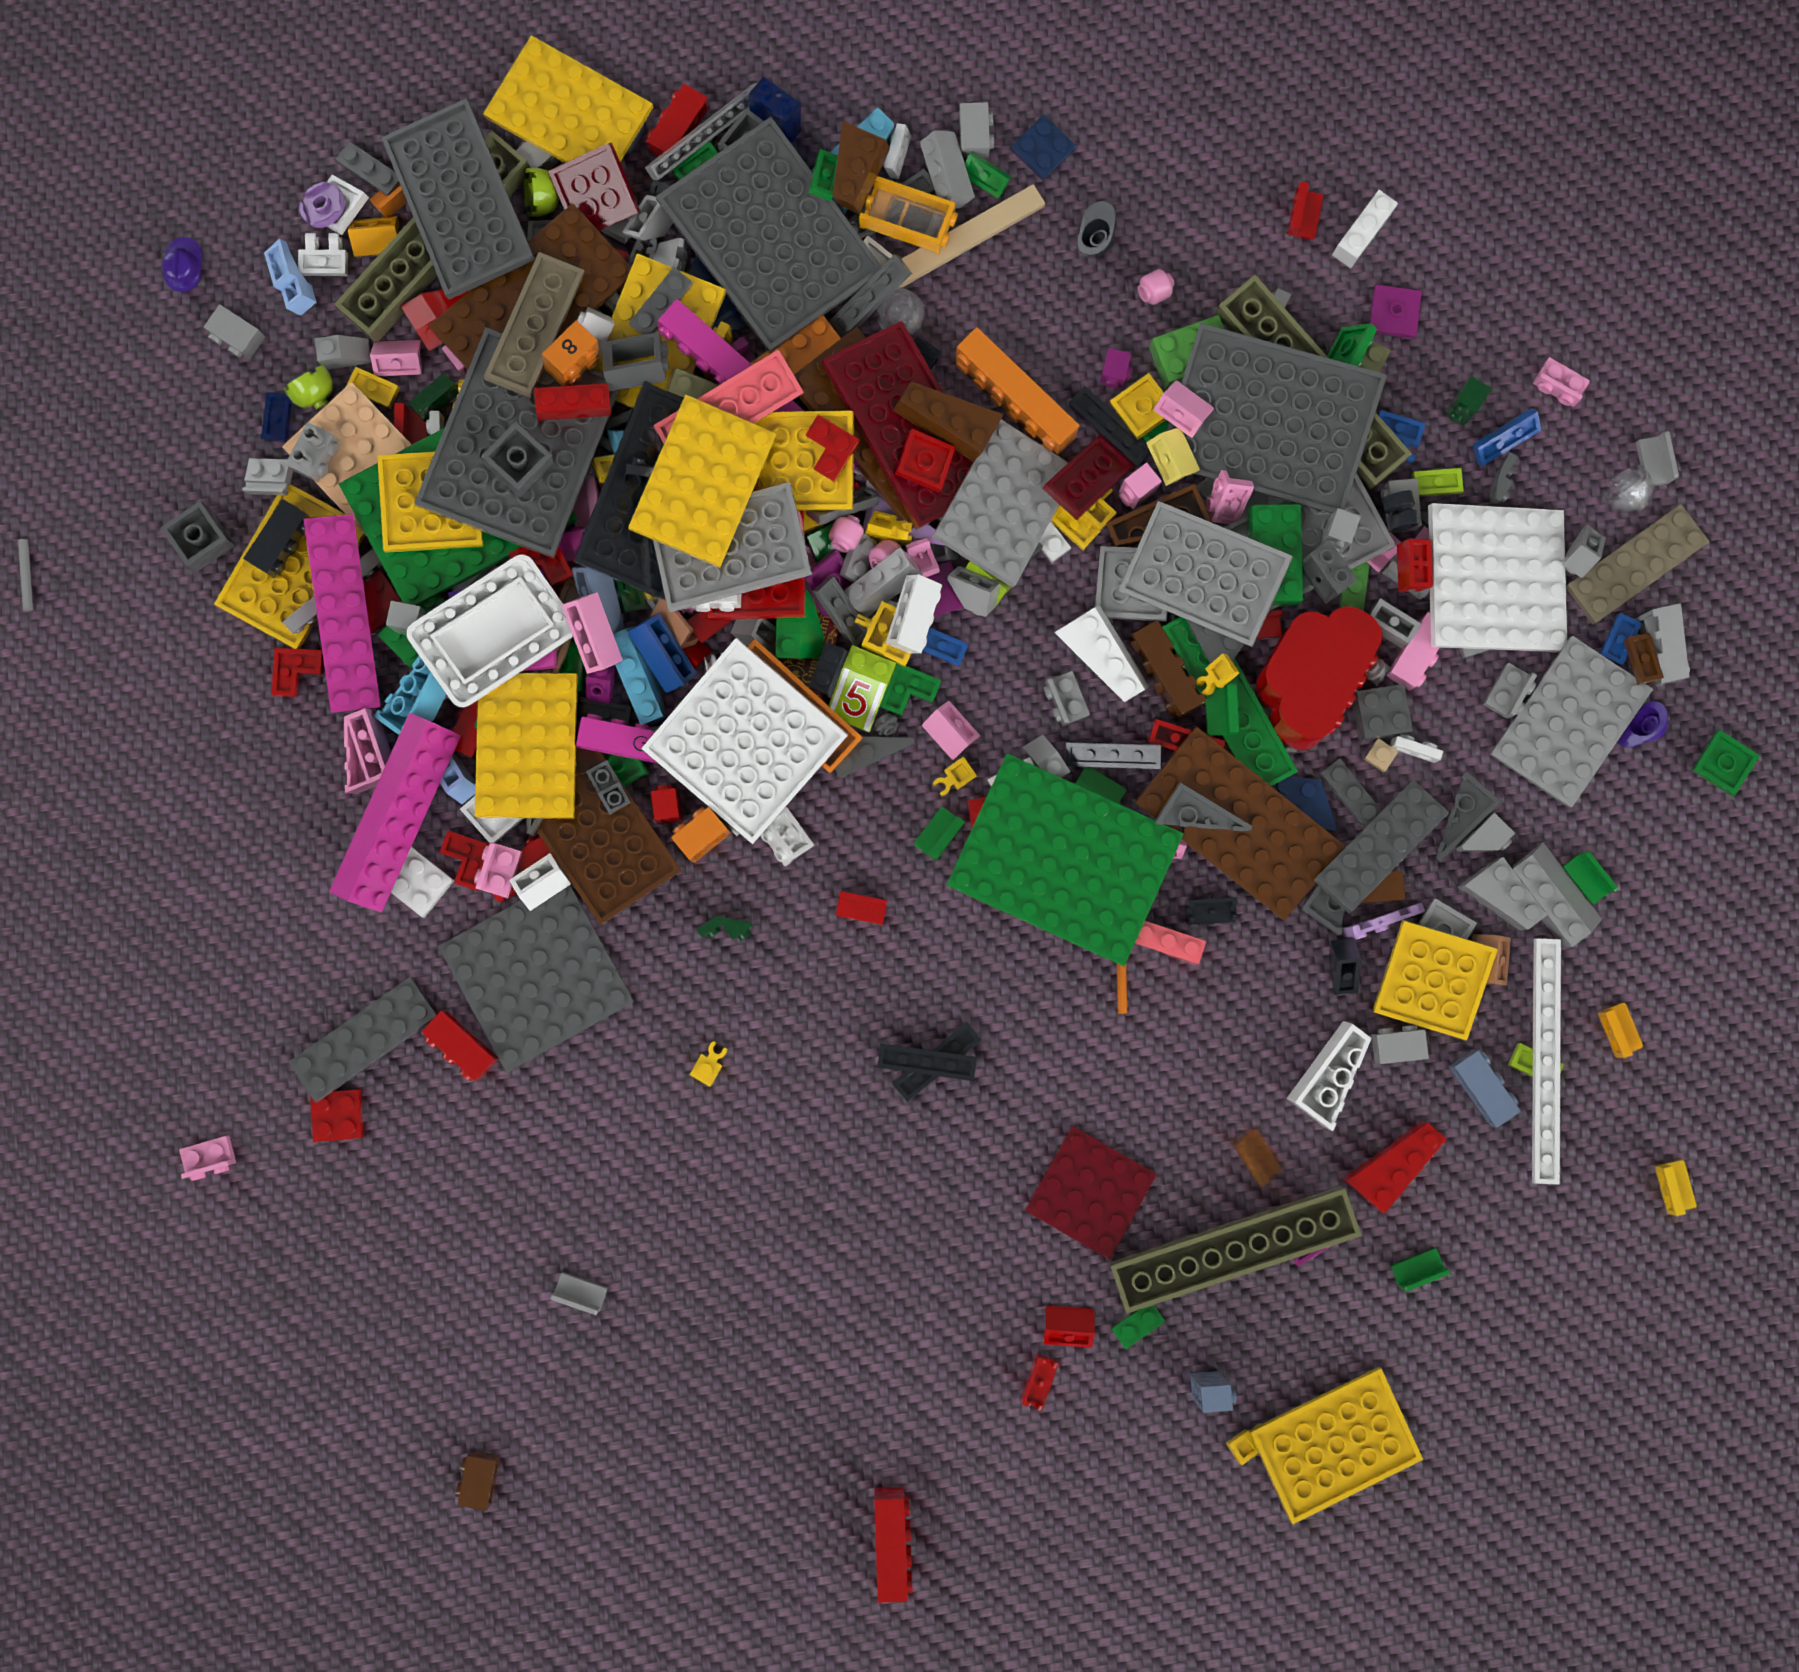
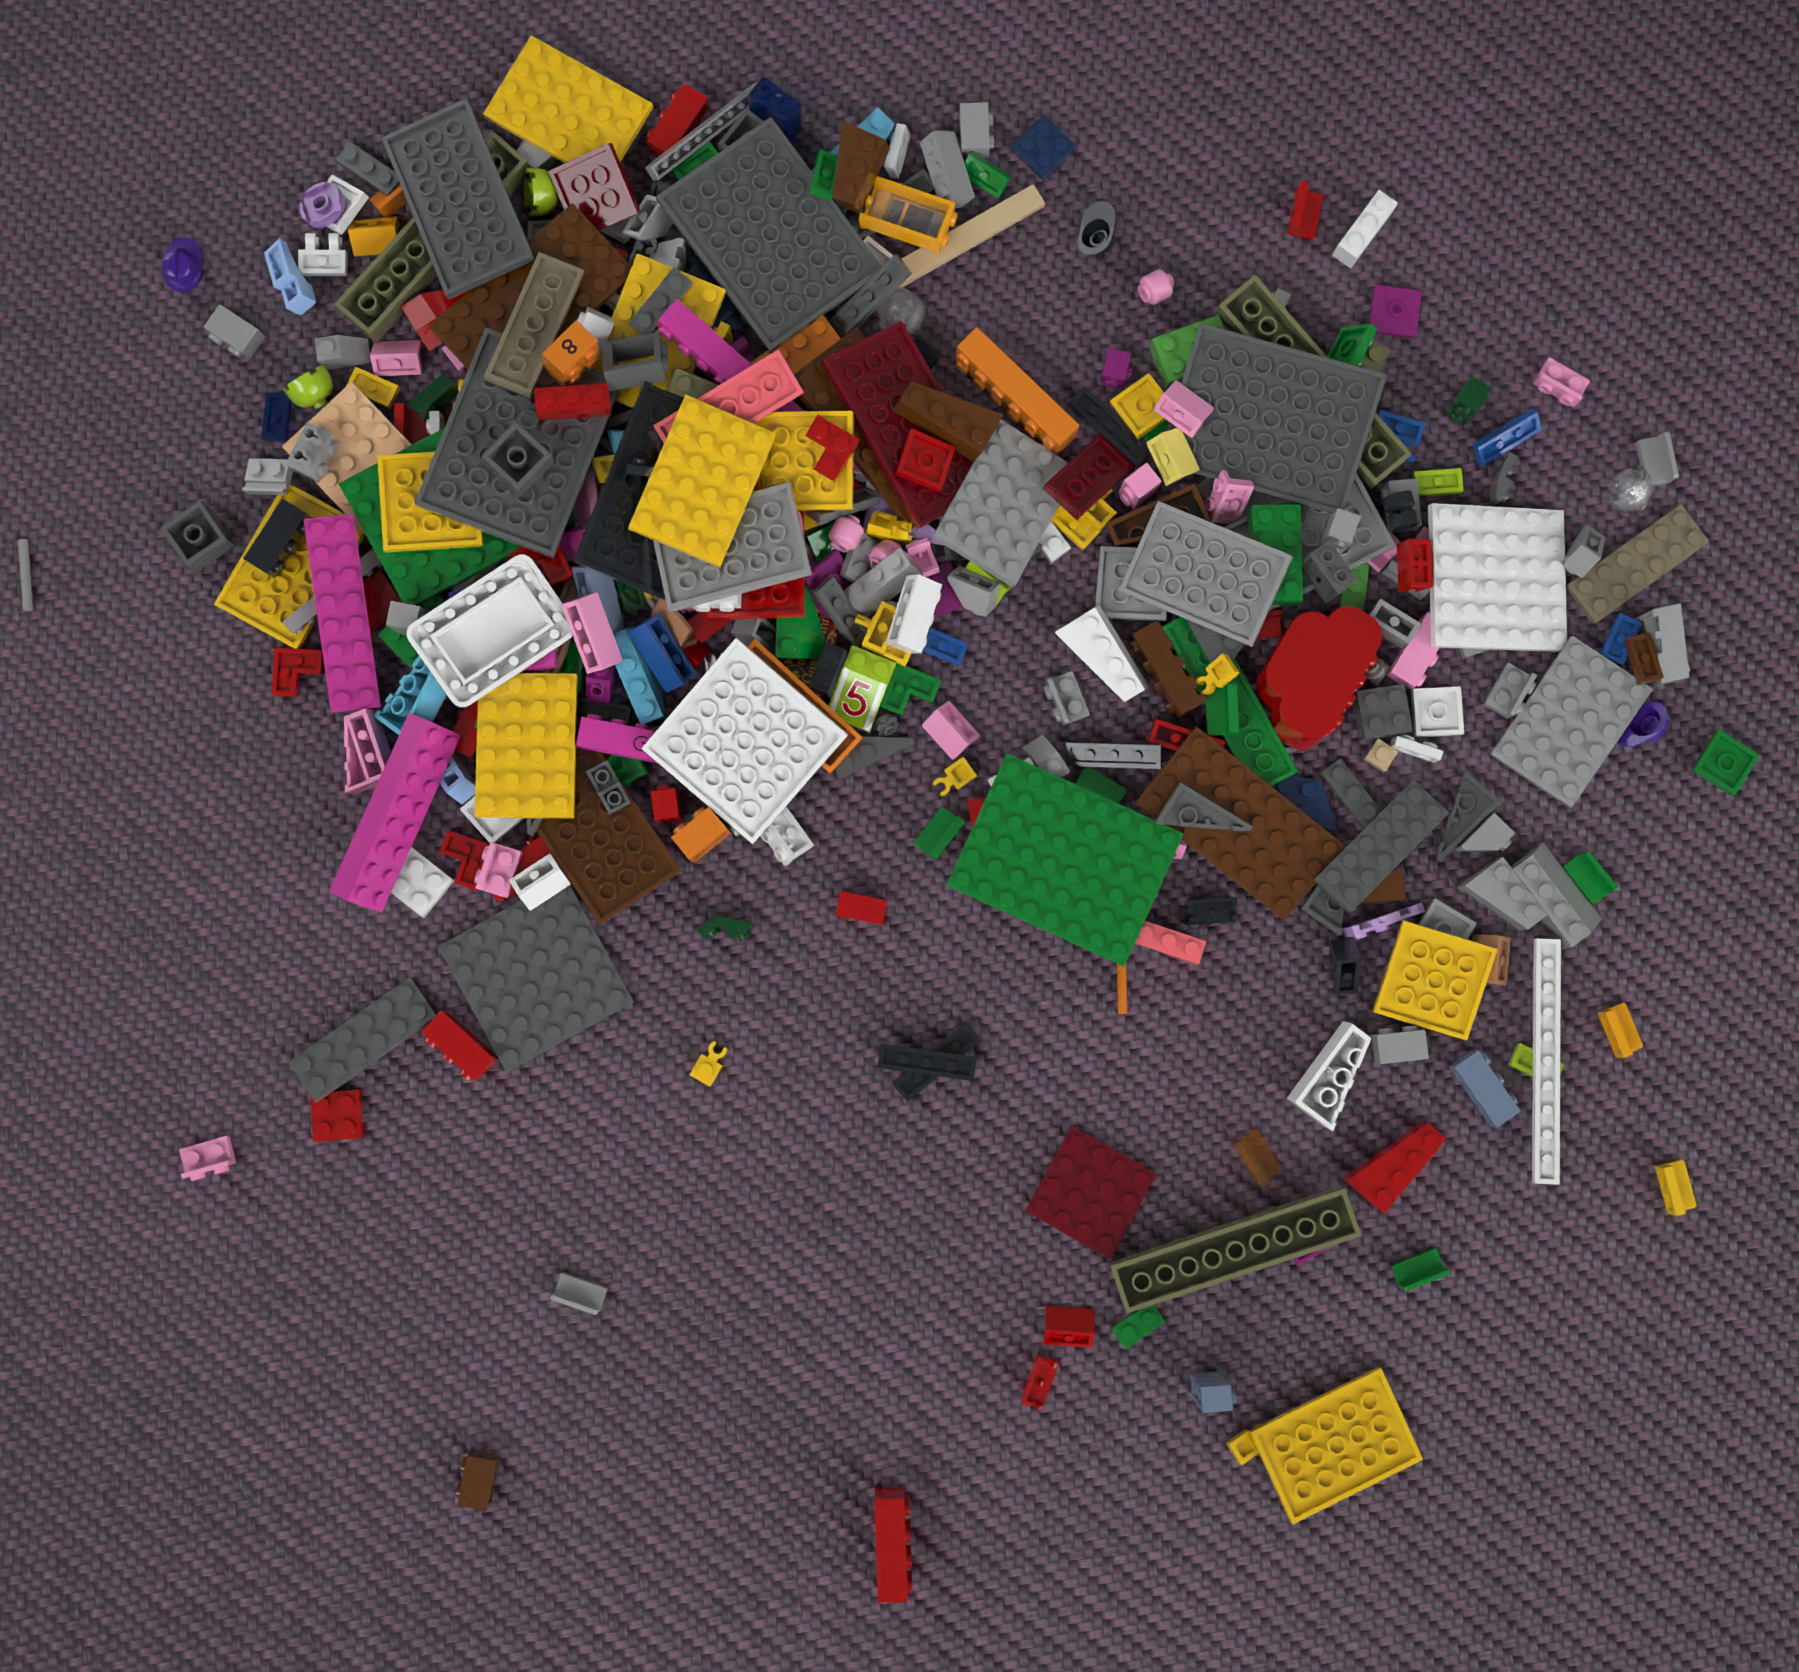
none -> white plate [1411,686,1464,737]

